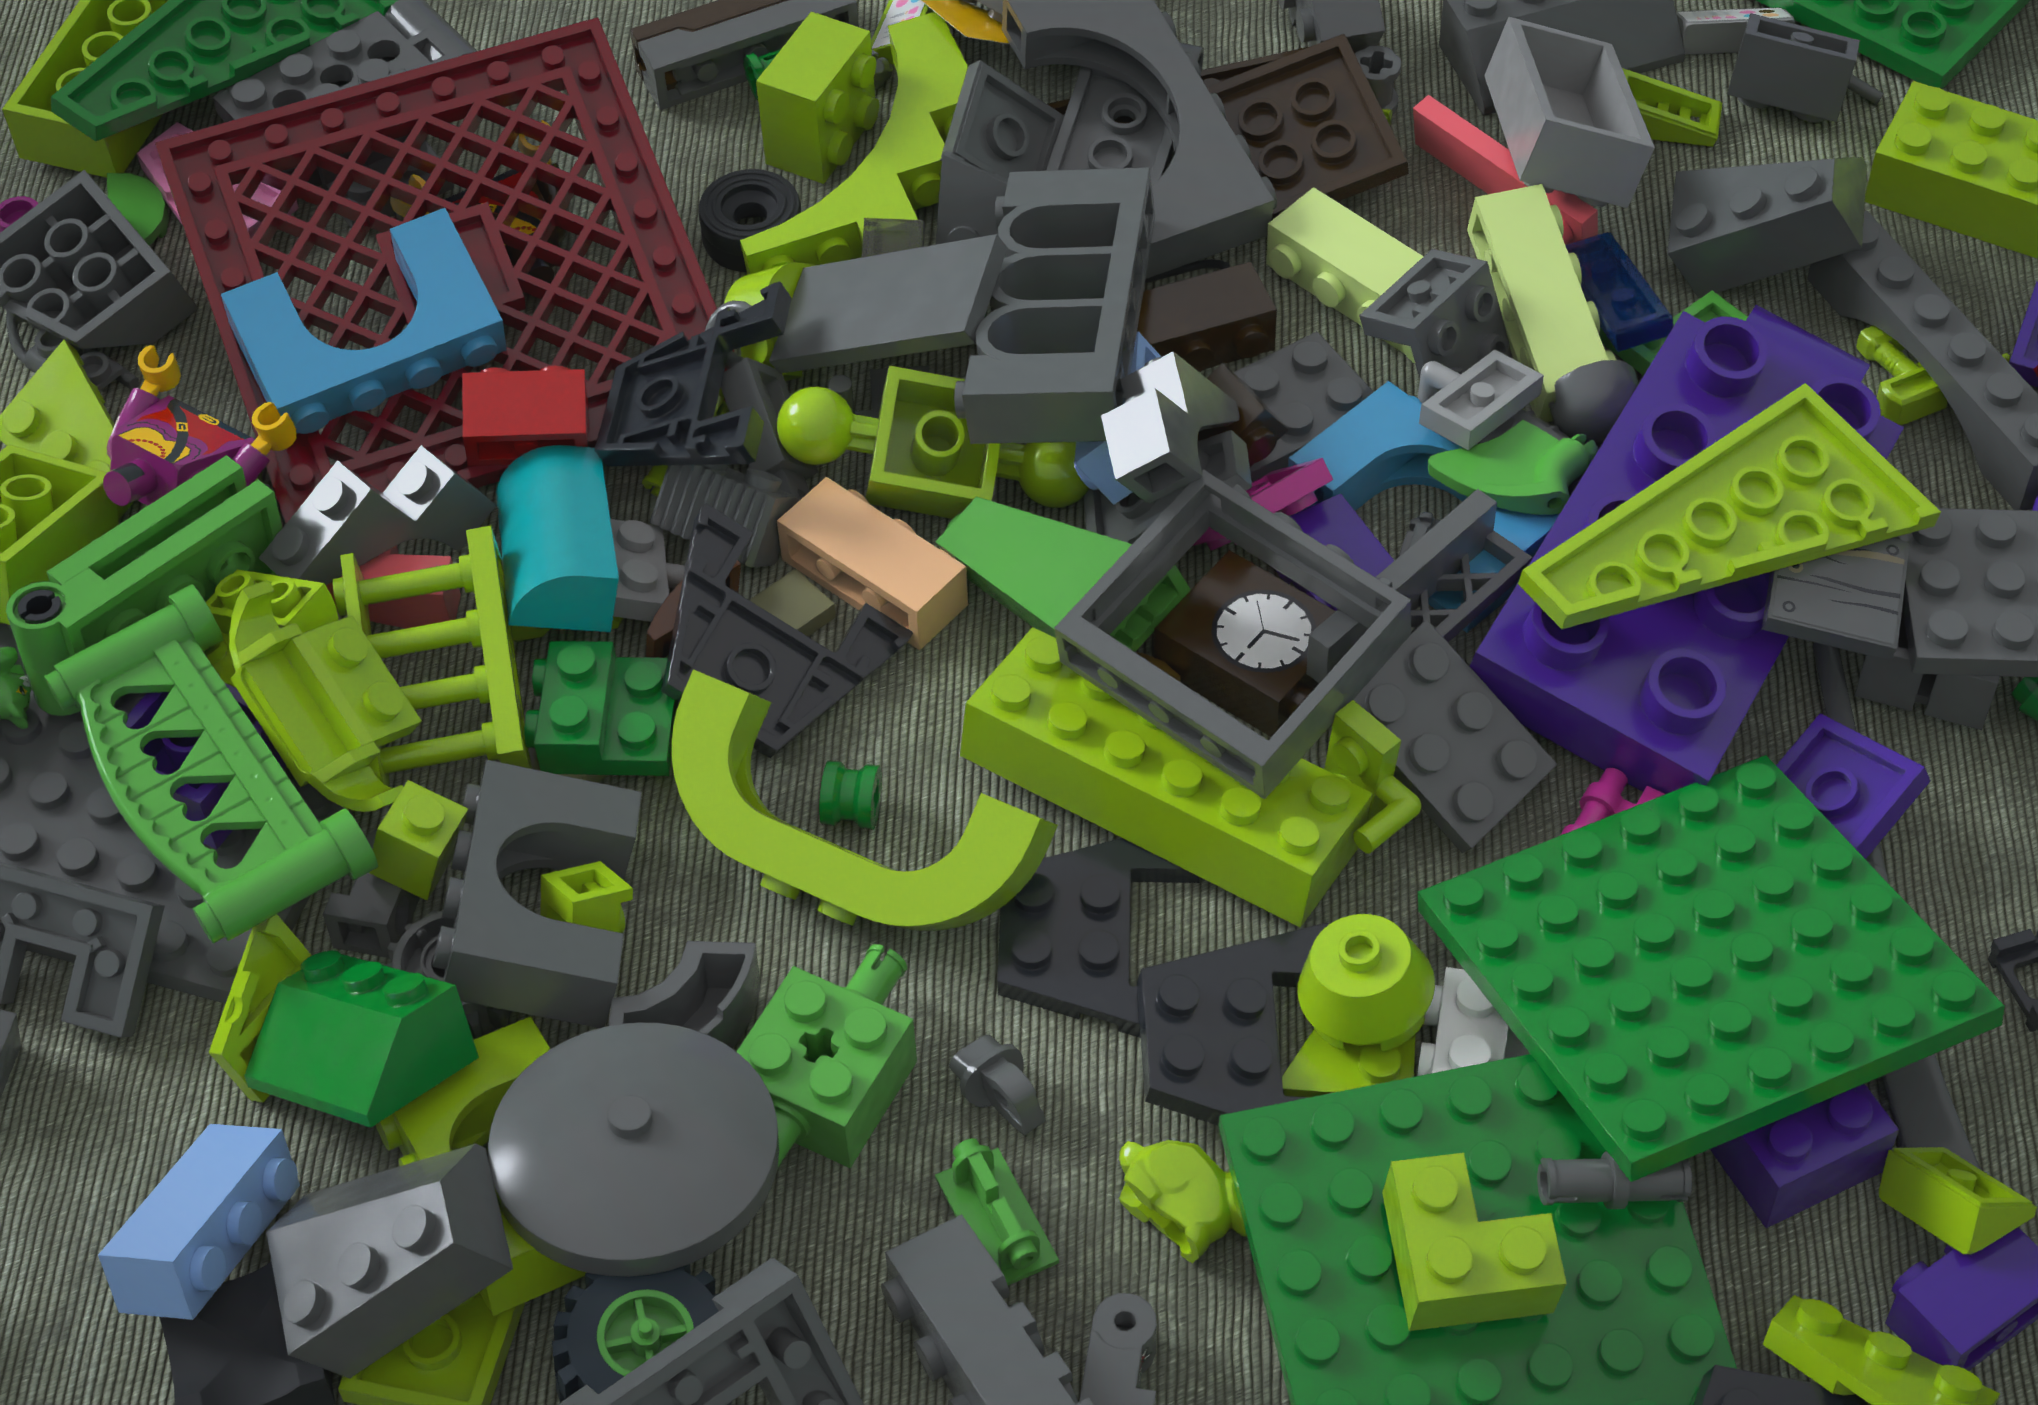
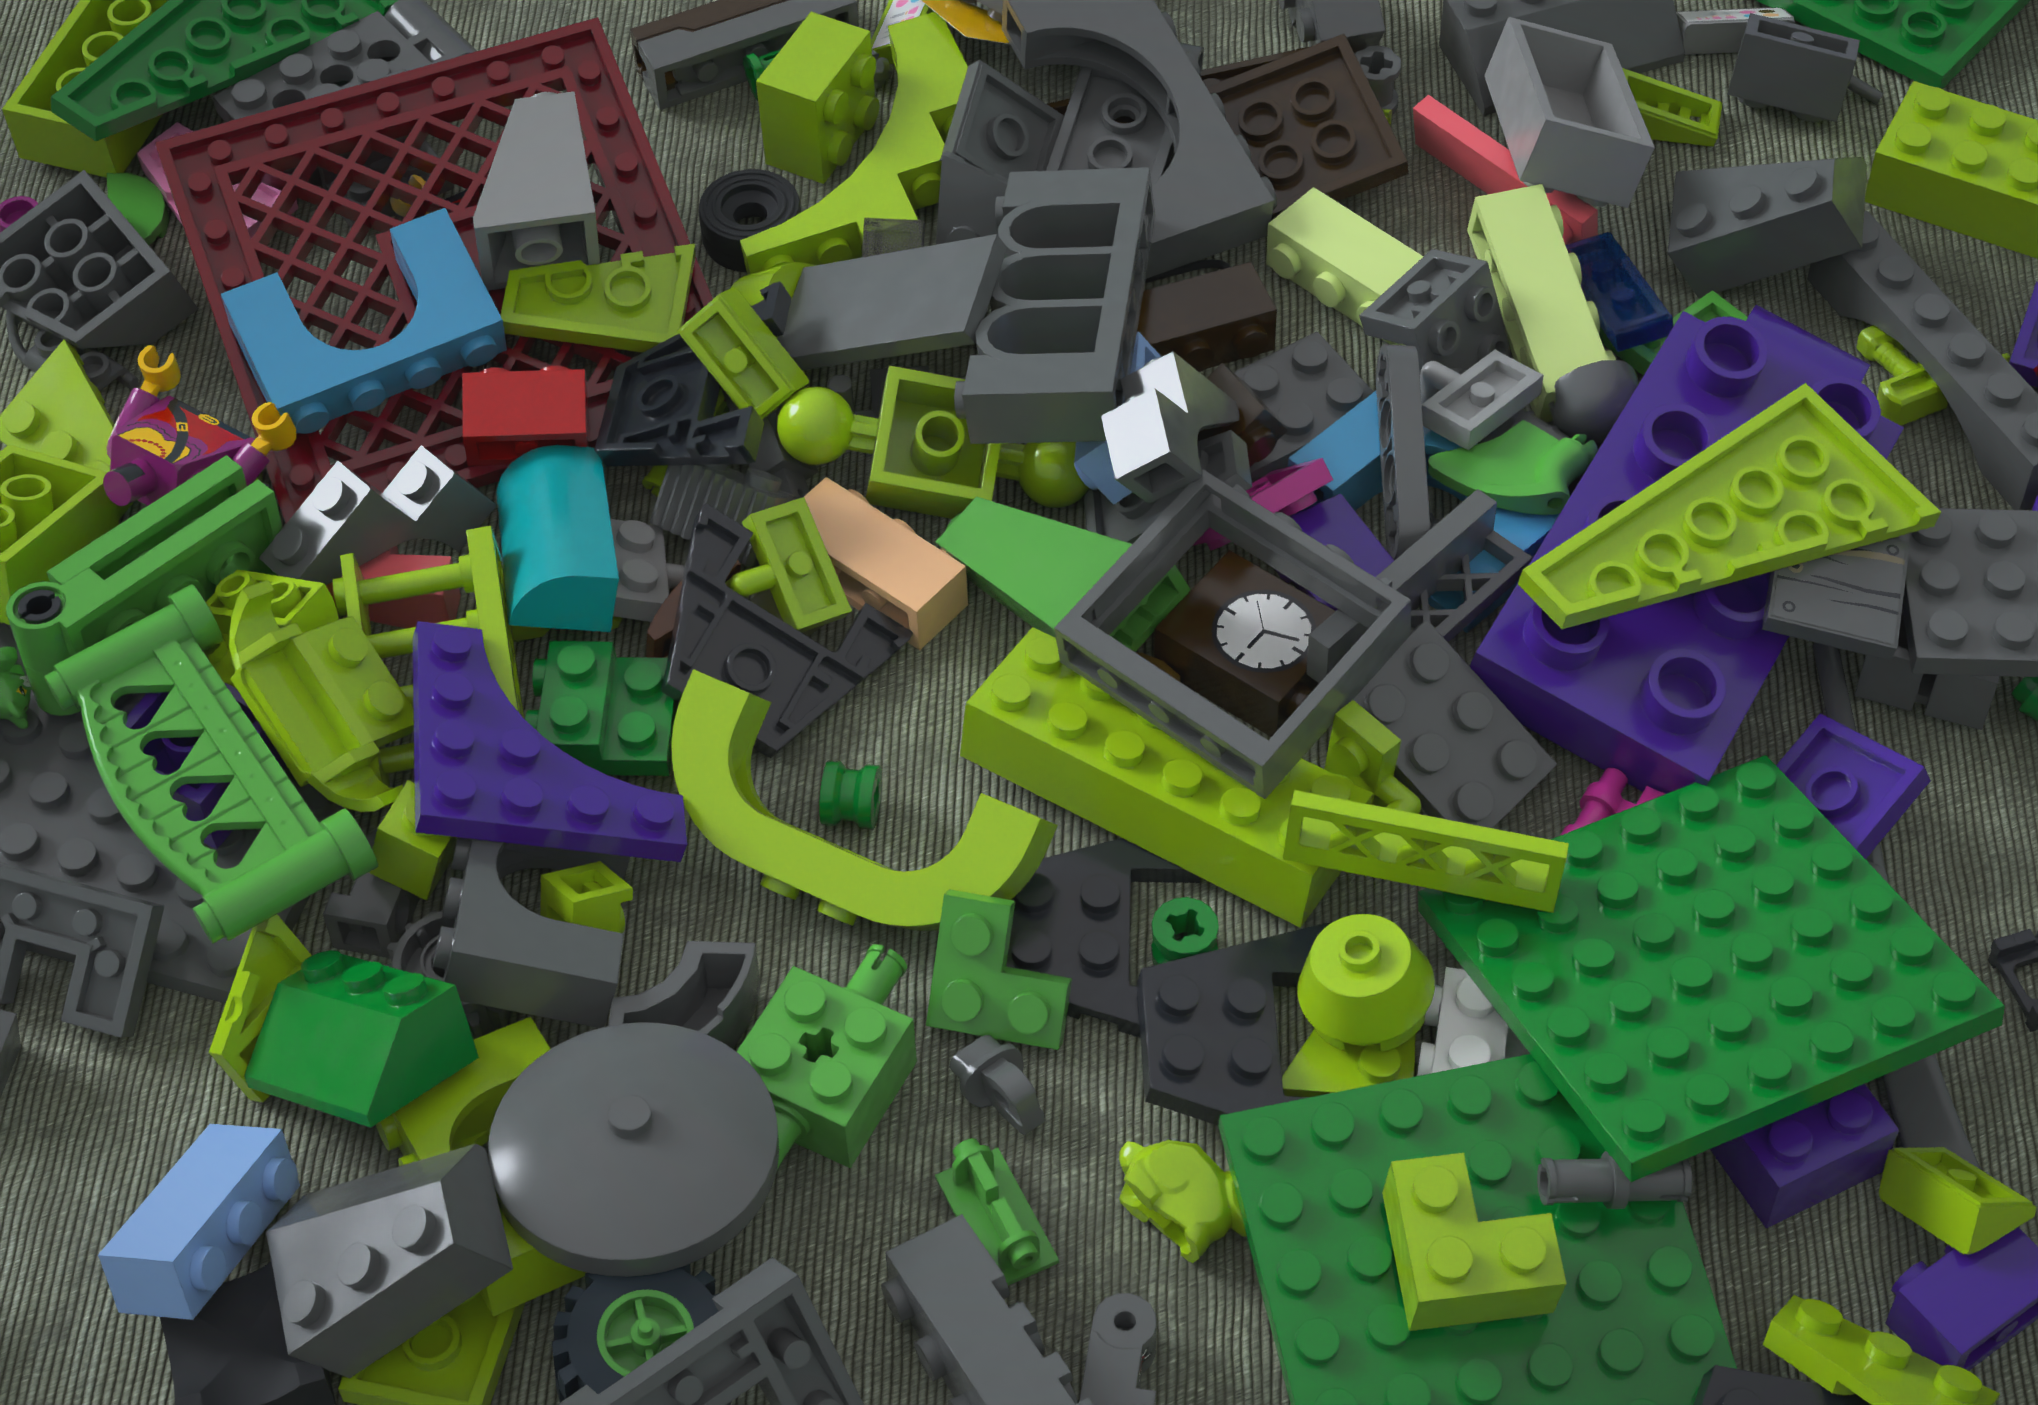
none -> dark purple plate [413,621,687,862]
none -> light grey slope [473,92,600,291]
none -> lime wing [500,244,696,352]
none -> lime slope [677,287,809,420]
none -> lime plate [725,497,852,633]
none -> bright green plate [926,889,1072,1050]
none -> green wheel [1151,897,1219,965]
none -> lime fence [1283,790,1569,913]
none -> dark grey beam [1376,344,1430,561]

